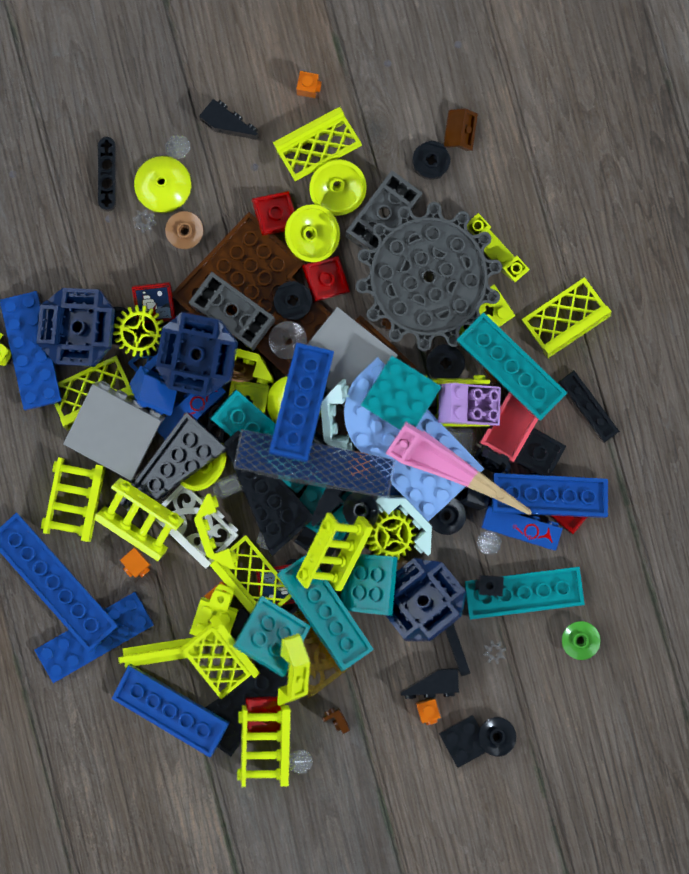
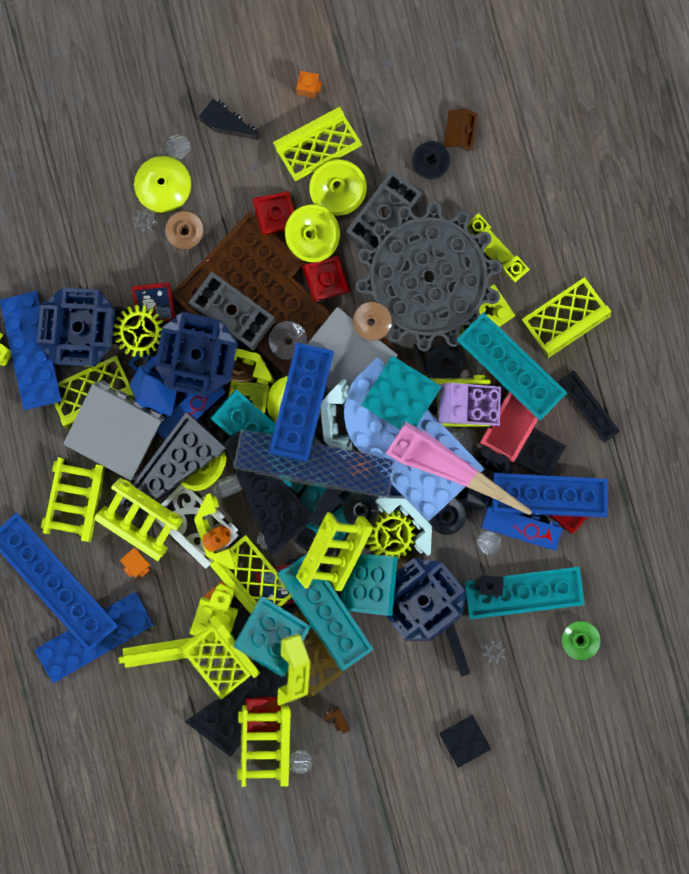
black beam [98,137,116,212] -> none
blue plate [112,664,230,757] -> none
black plate [274,281,312,320] -> none
black slope [400,668,459,699] -> none
orange brick [416,698,441,725] -> none
black dish [478,717,516,757] -> none
none -> orange plate [202,525,231,552]
none -> medium nougat dish [353,302,392,340]

